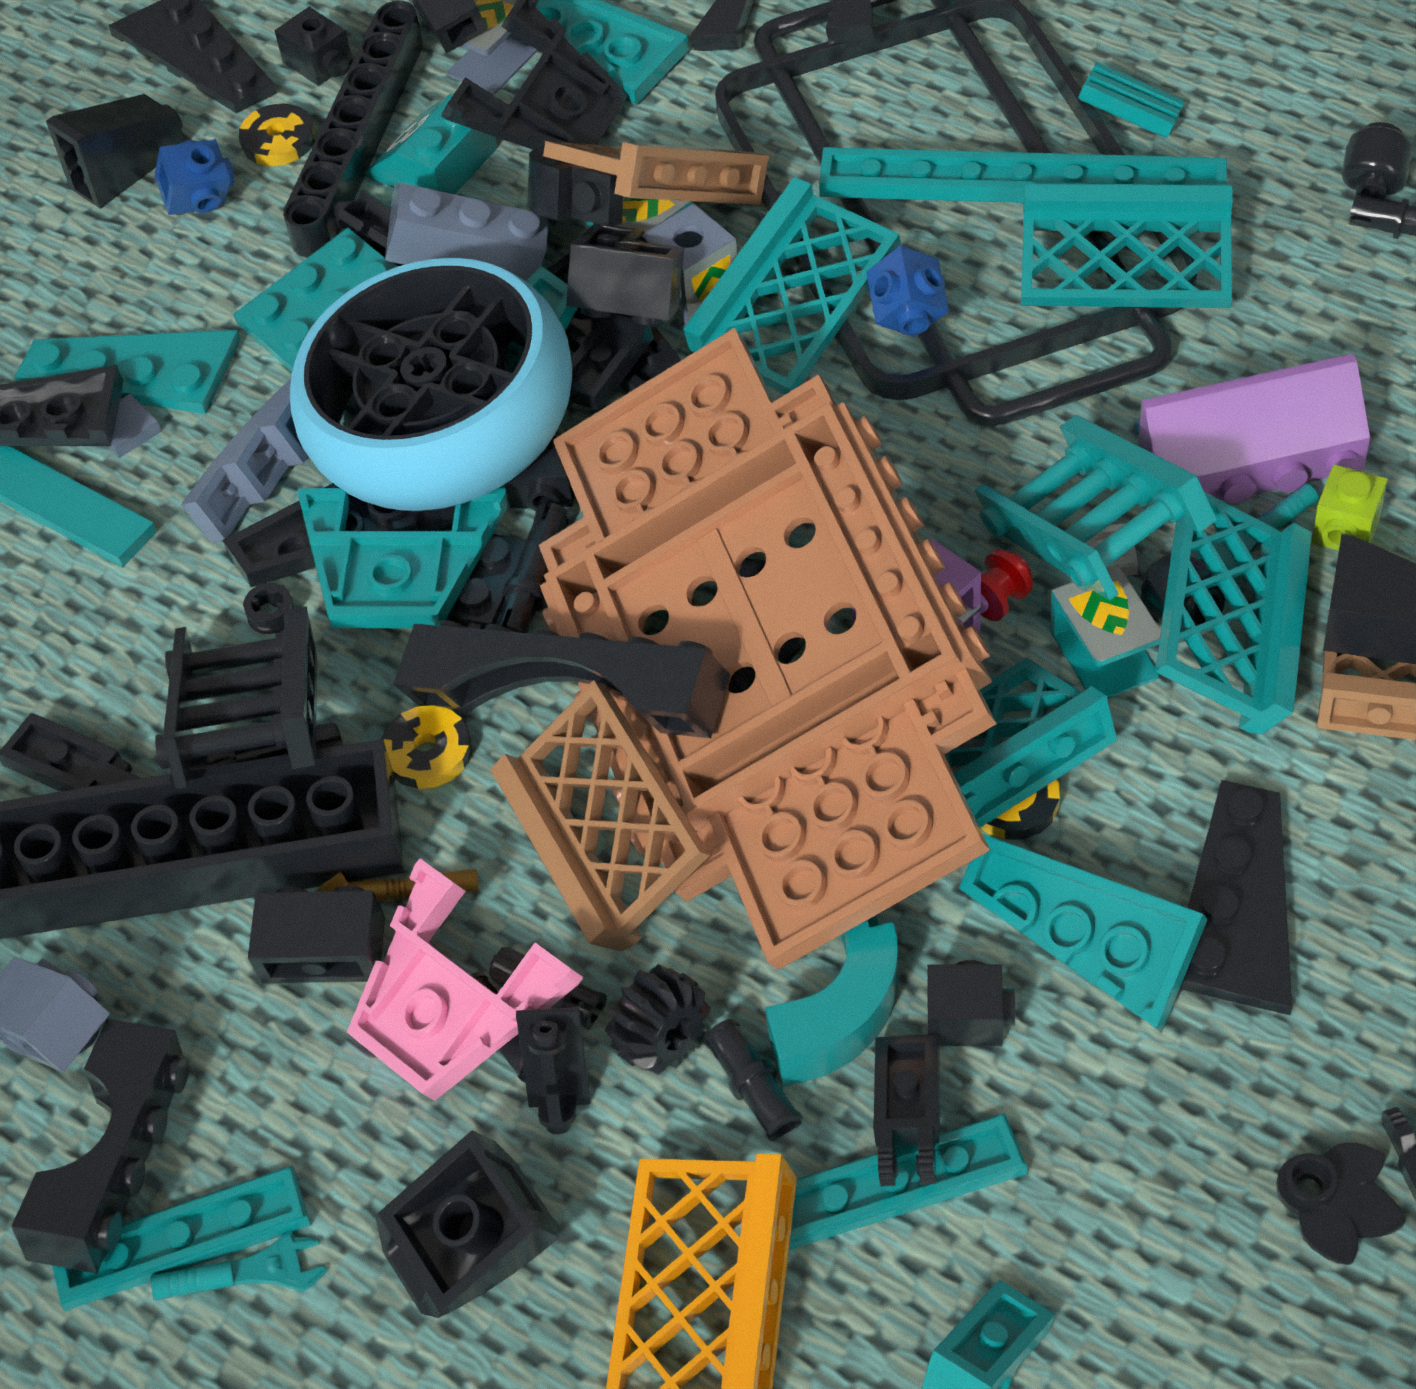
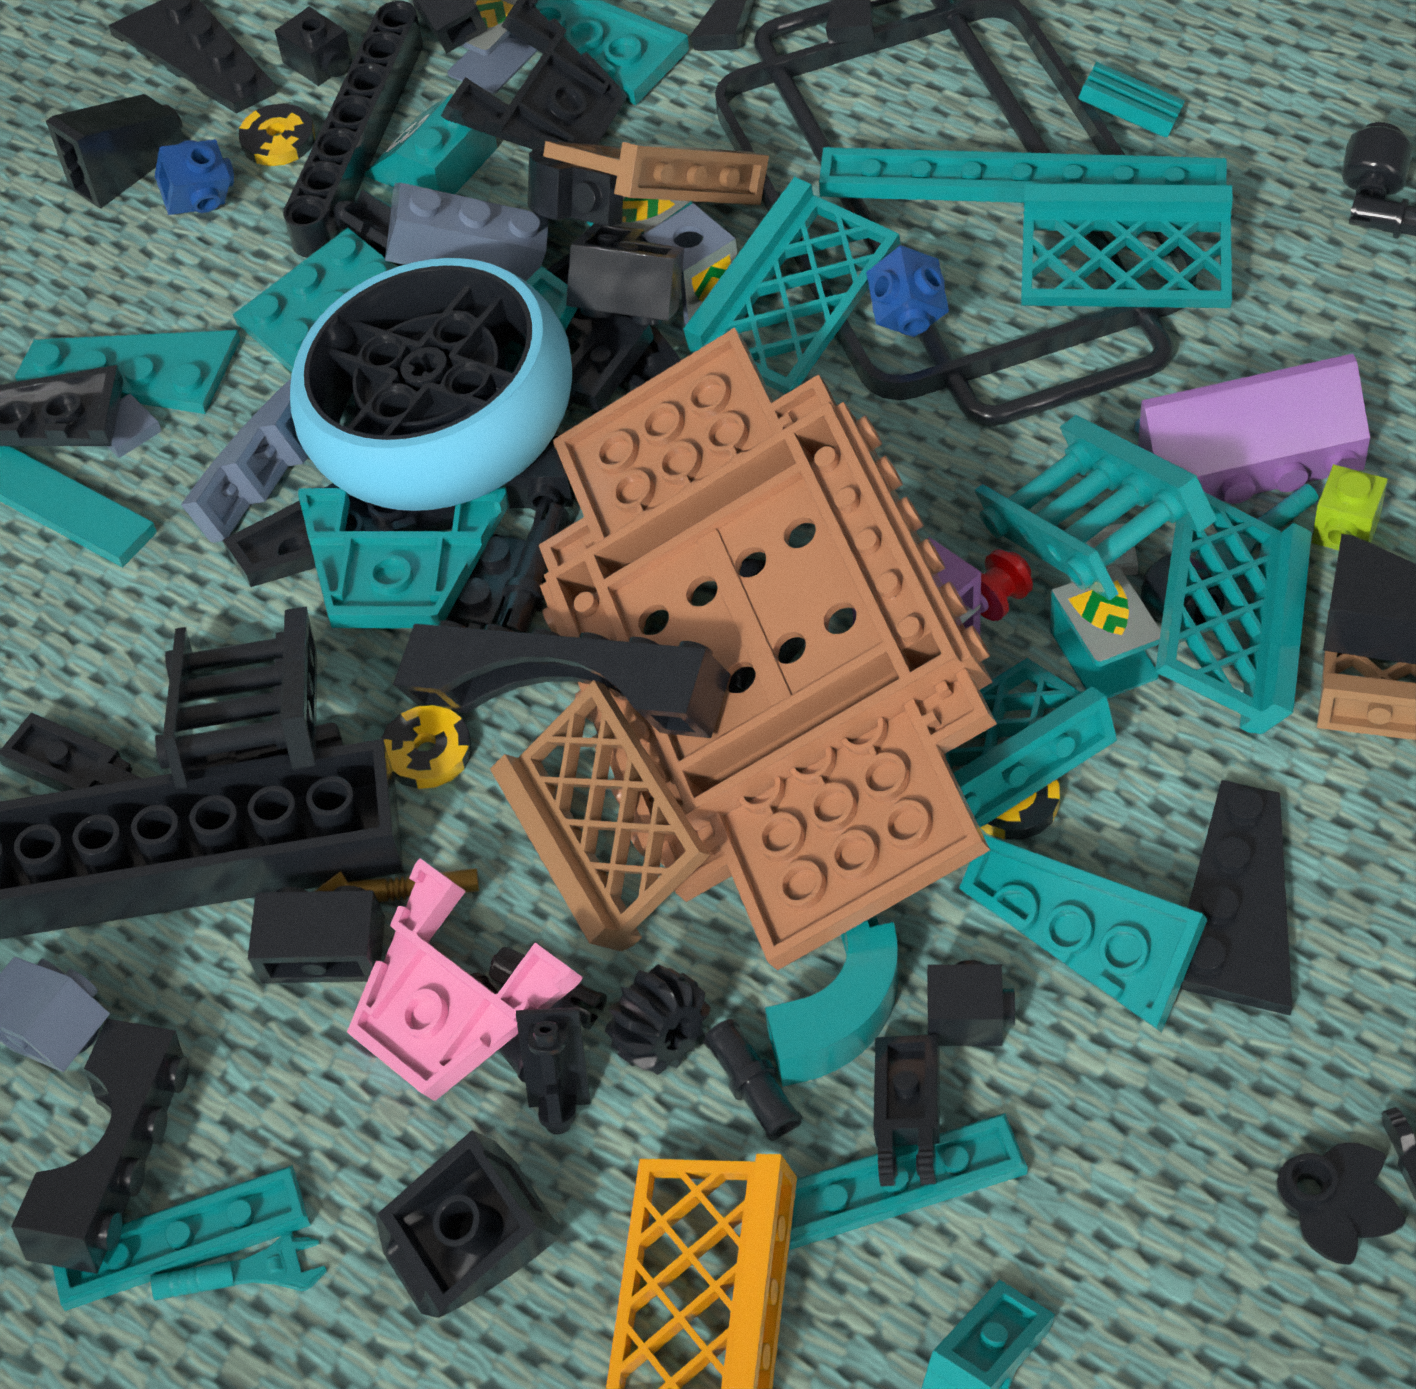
black bush [243,583,294,634] -> none

